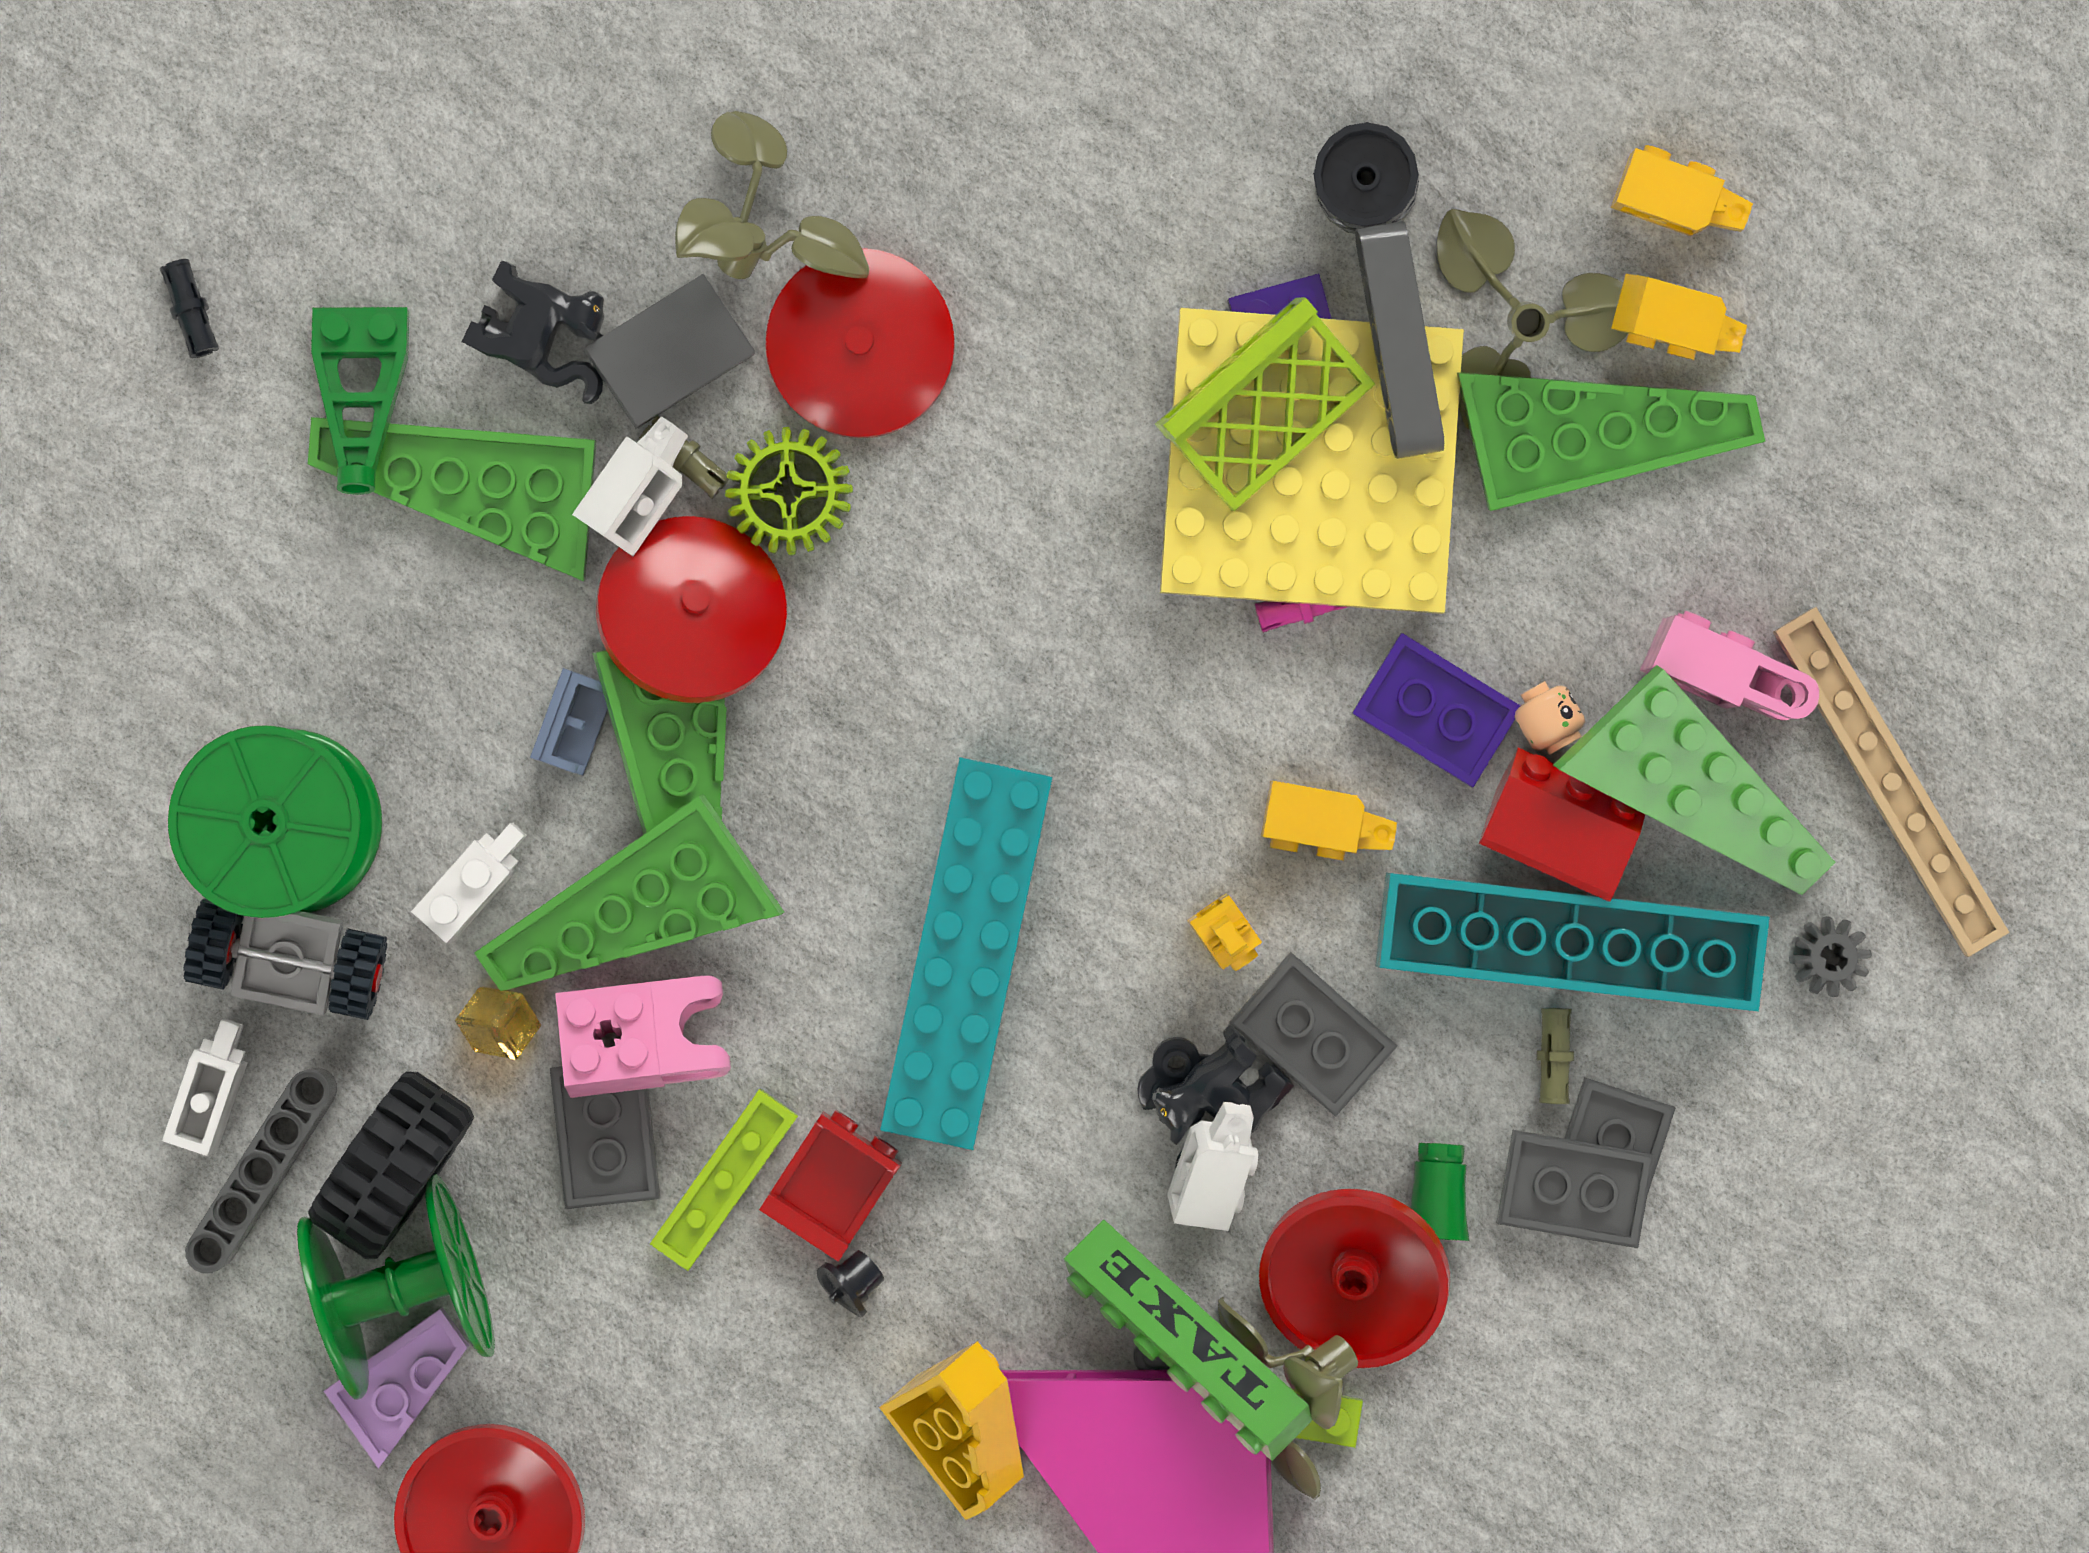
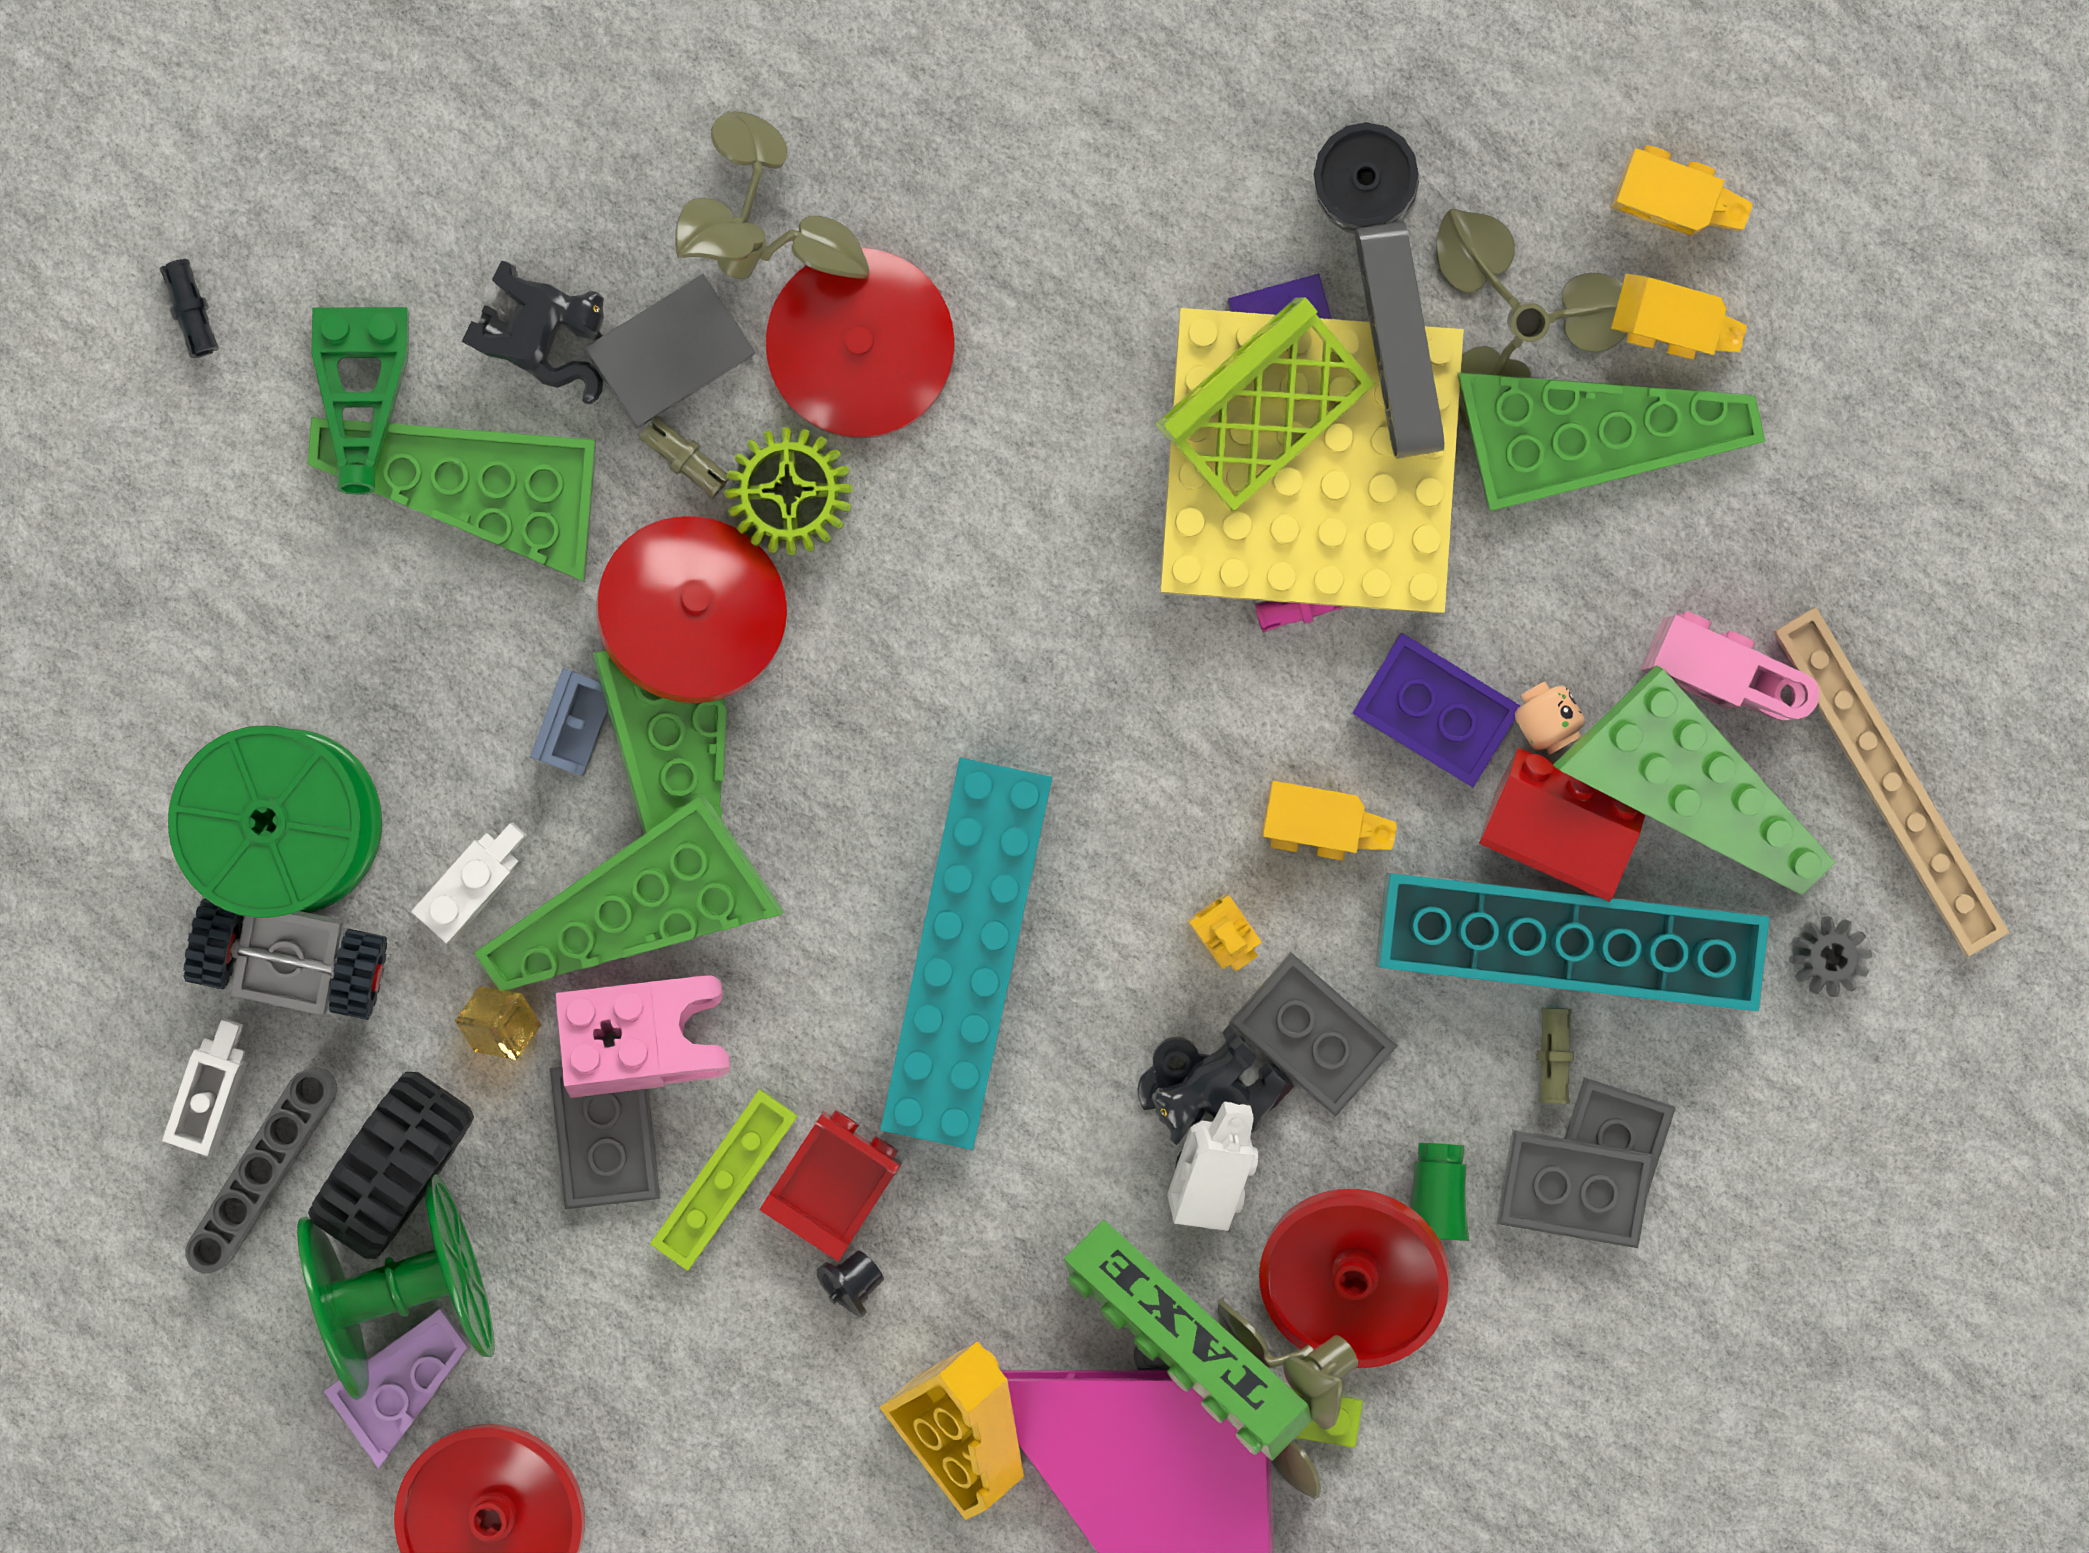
white hinge [572,417,688,556] -> none

